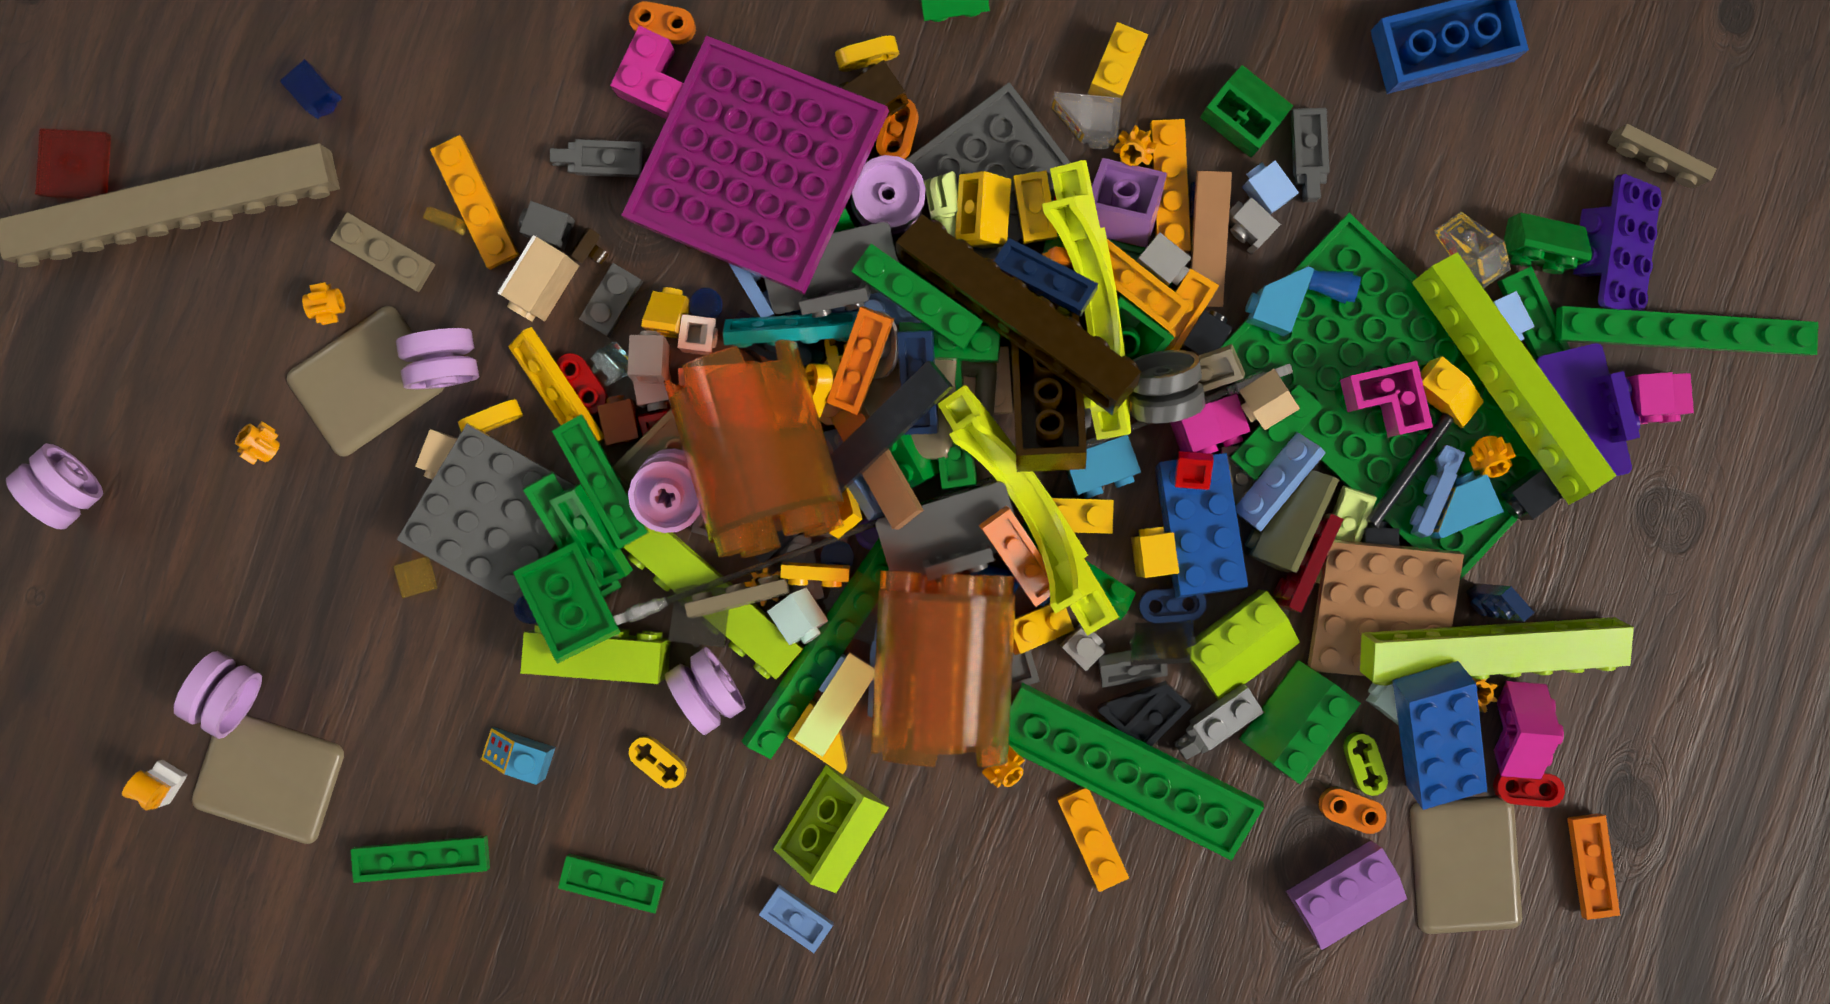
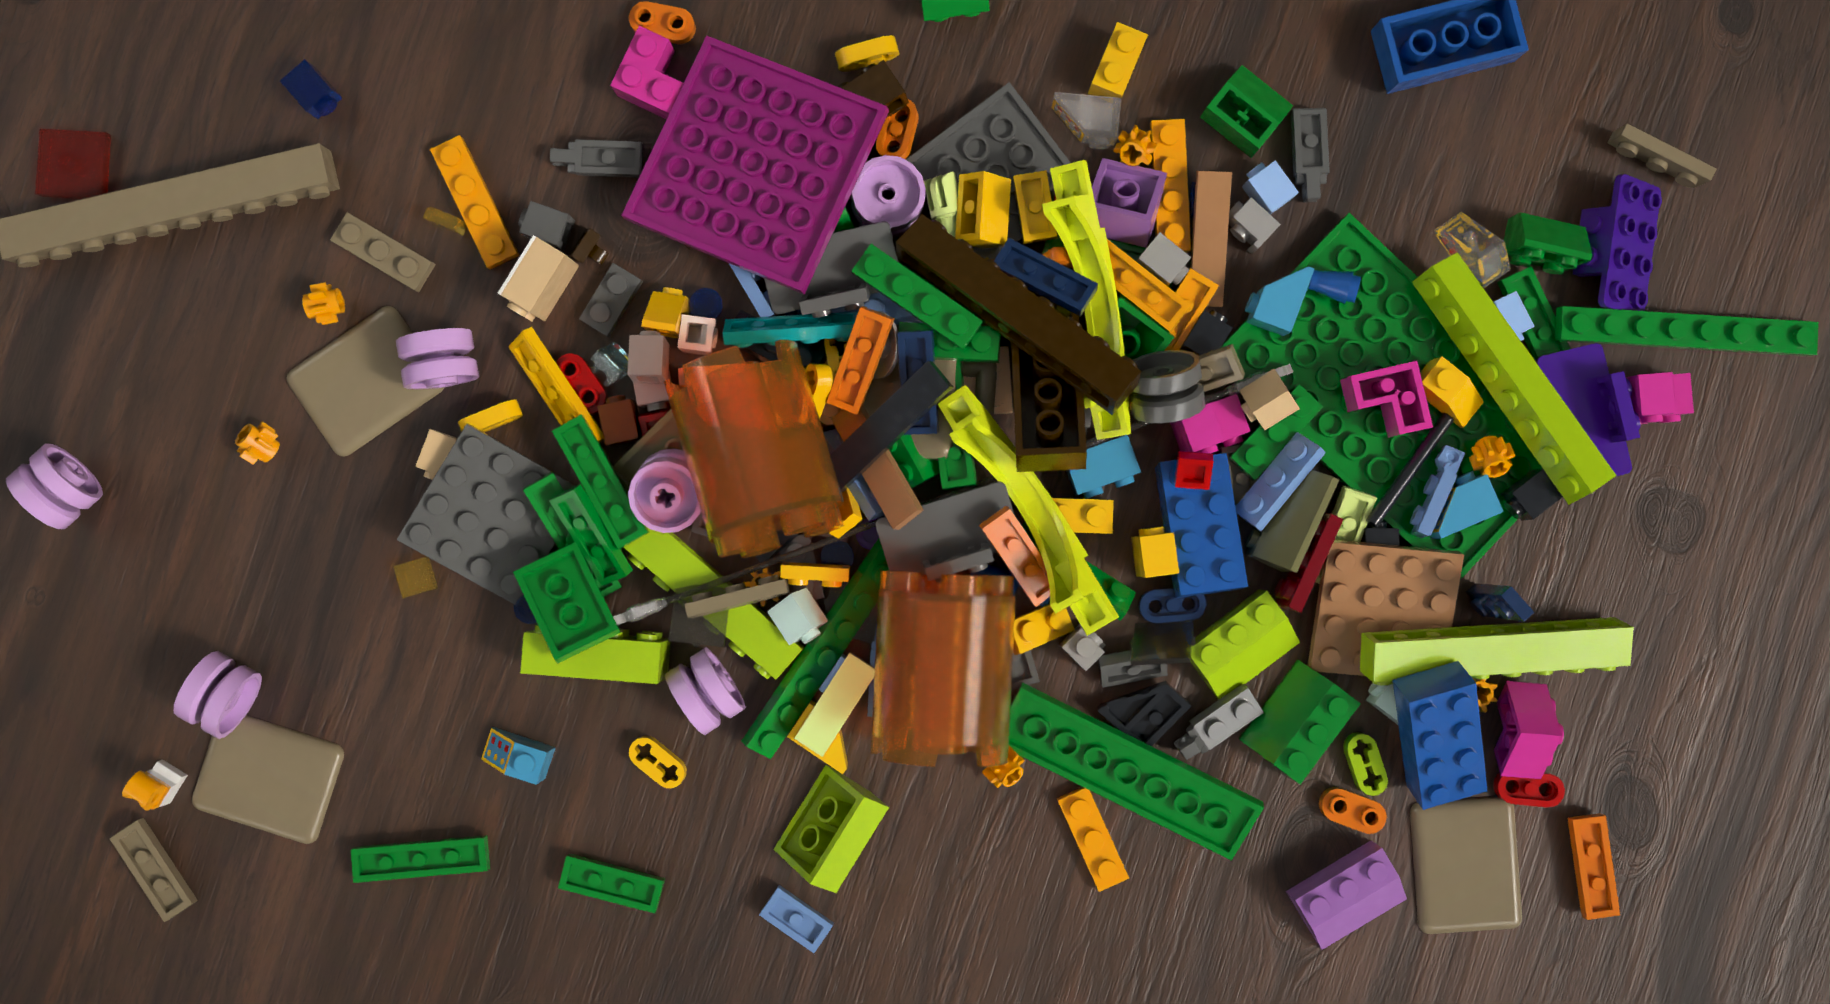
none -> dark tan plate [110,818,198,922]

